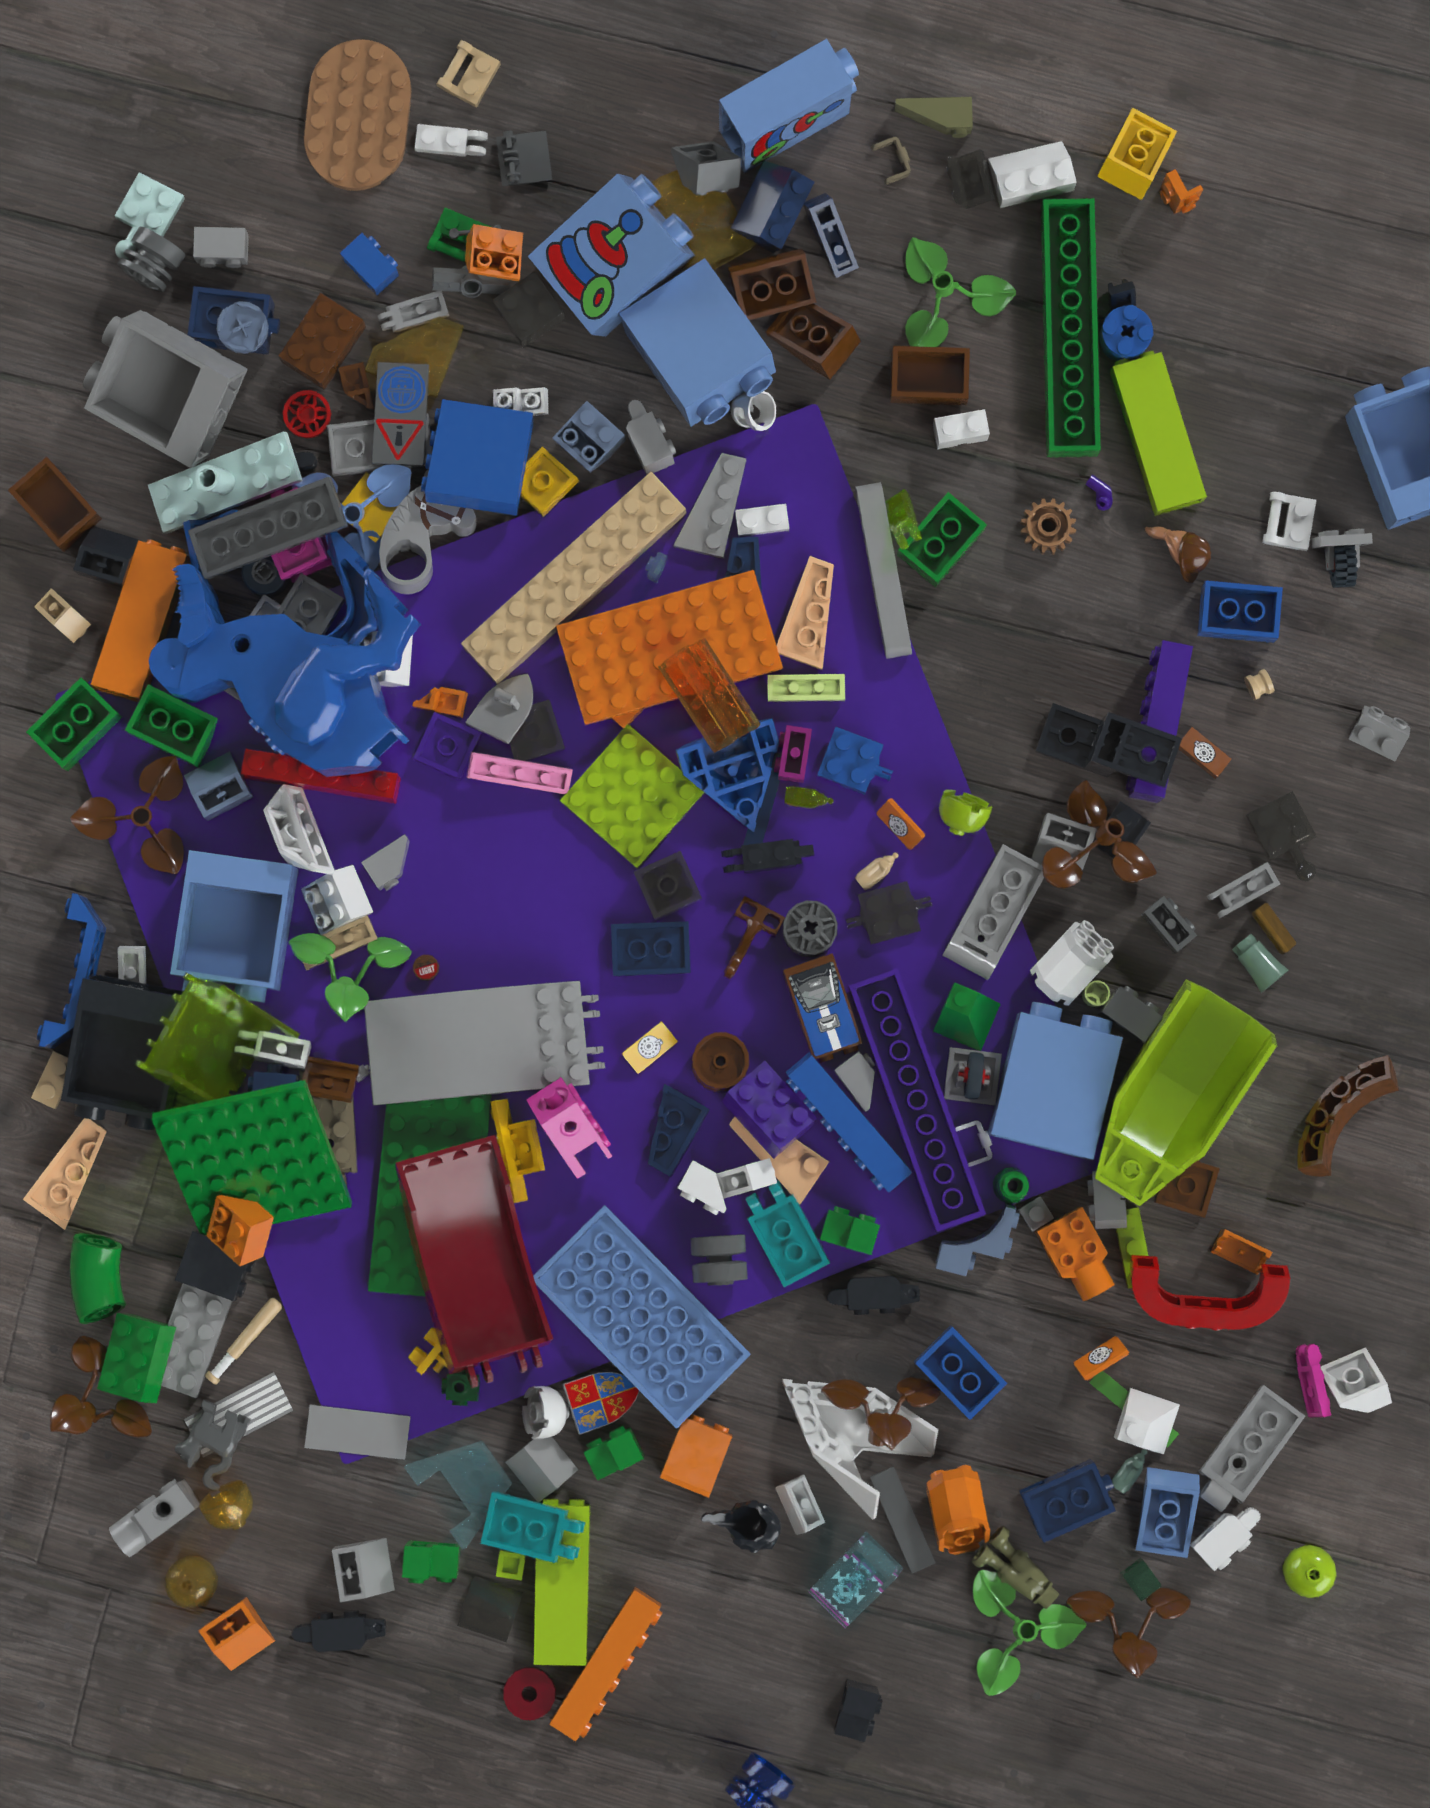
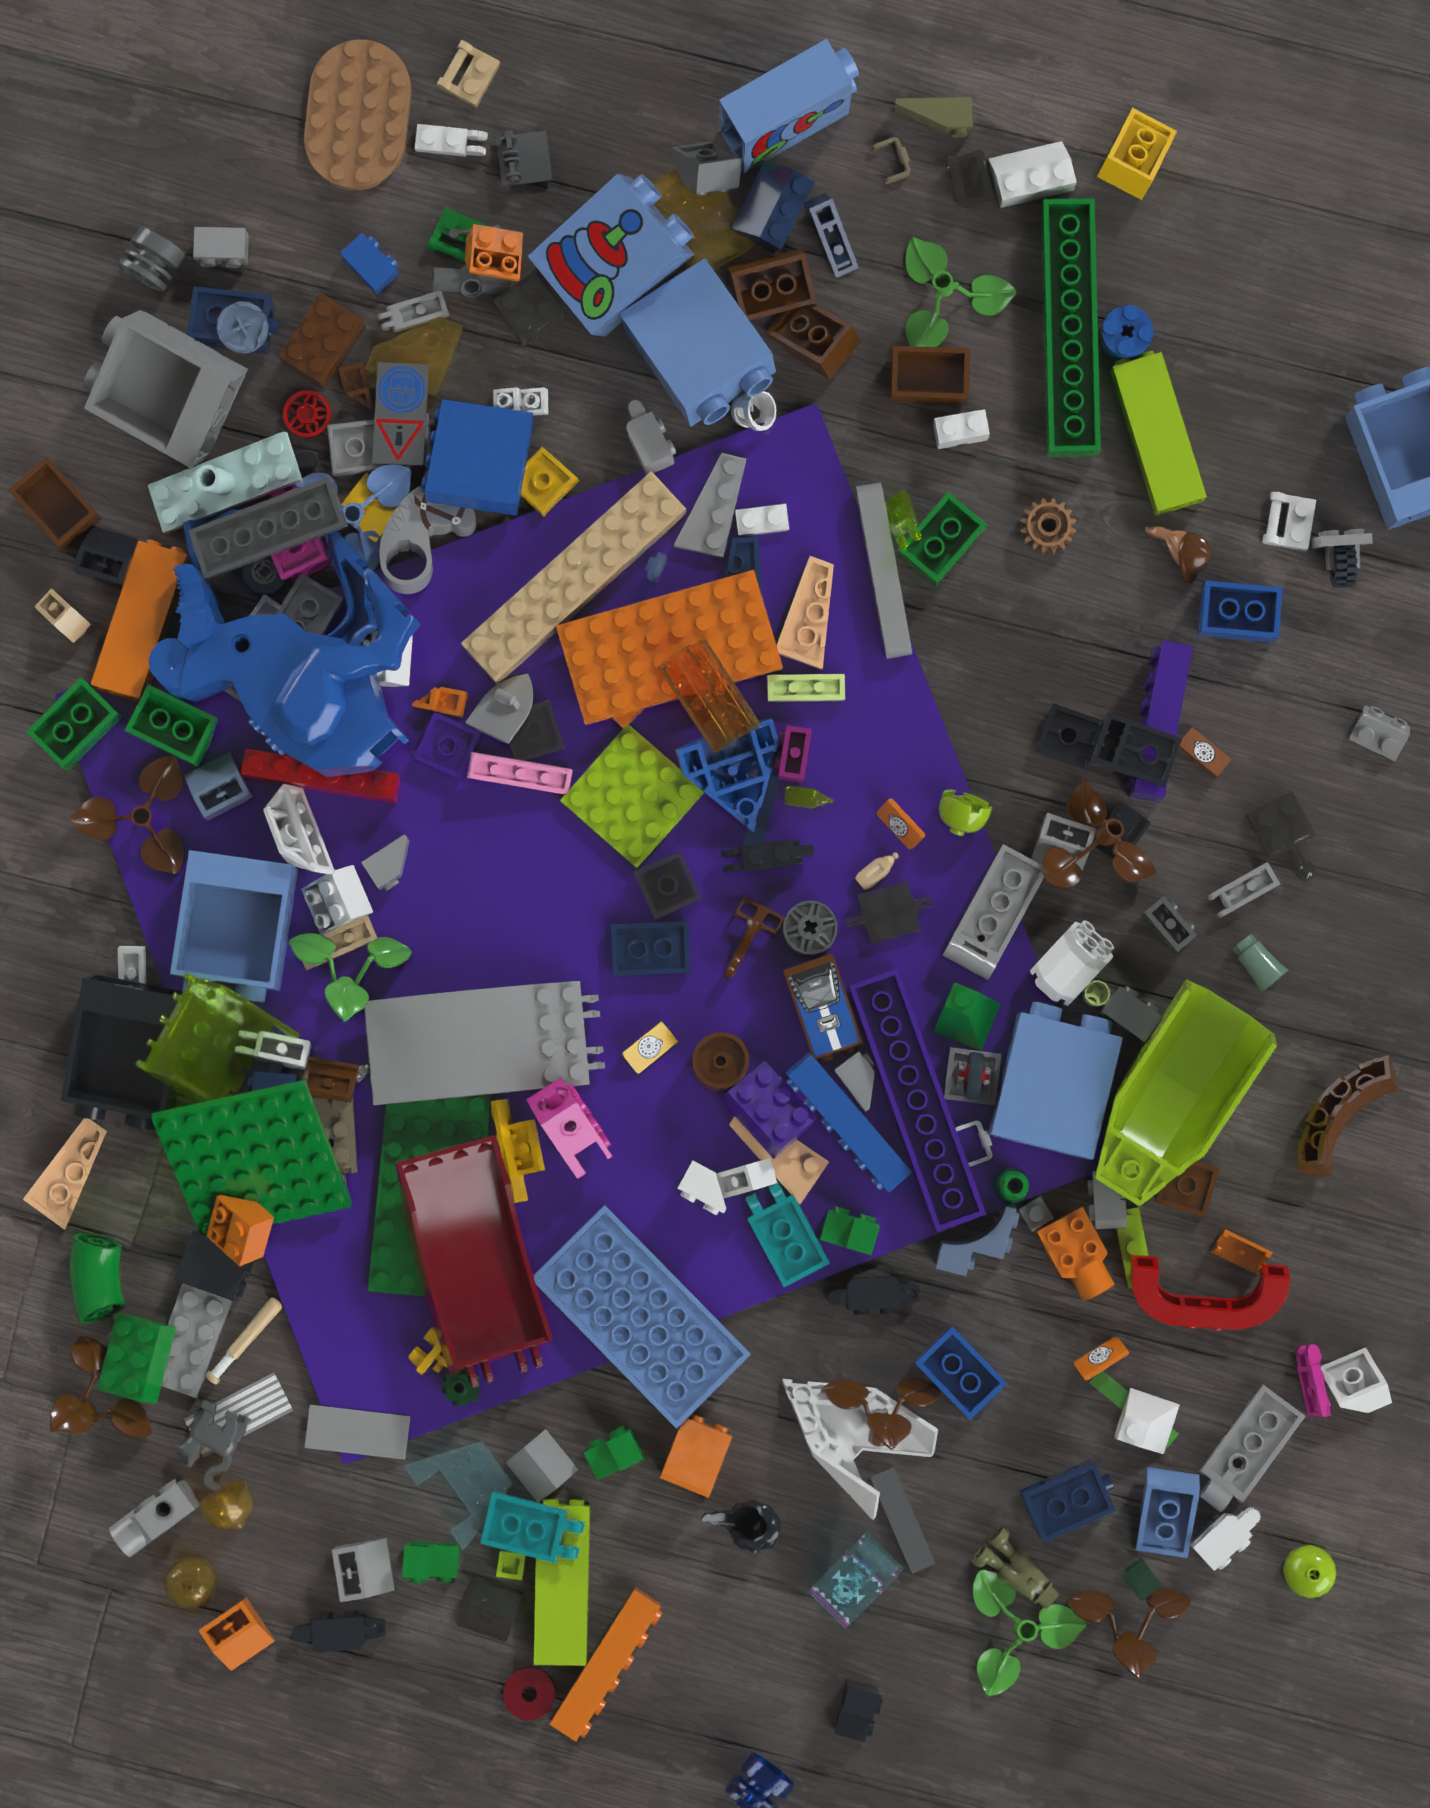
tan plate [31,1051,68,1109] -> none
blue slope [37,893,106,1049] -> none
light aqua plate [115,173,185,260] -> none
tile [413,955,440,981] -> none
white cylinder [522,1386,570,1439] -> none
sand blue slope [552,401,625,473] -> none
shield [563,1372,639,1435] -> none
dark blue wing [648,1084,710,1177] -> none
dark grey wheel [690,1234,748,1286] -> none
white slope [776,1475,825,1535] -> none
blue plate [817,727,893,795] -> none
orange brick [927,1465,990,1555] -> none
dark purple arm [1085,474,1113,511] -> none
black tile [1108,279,1136,311] -> none
sand green piece [1112,1449,1148,1494] -> none
orange bracket [1159,169,1203,214] -> none
tan wheel [1245,669,1274,700] -> none
pearl gold slope [1251,903,1296,954] -> none

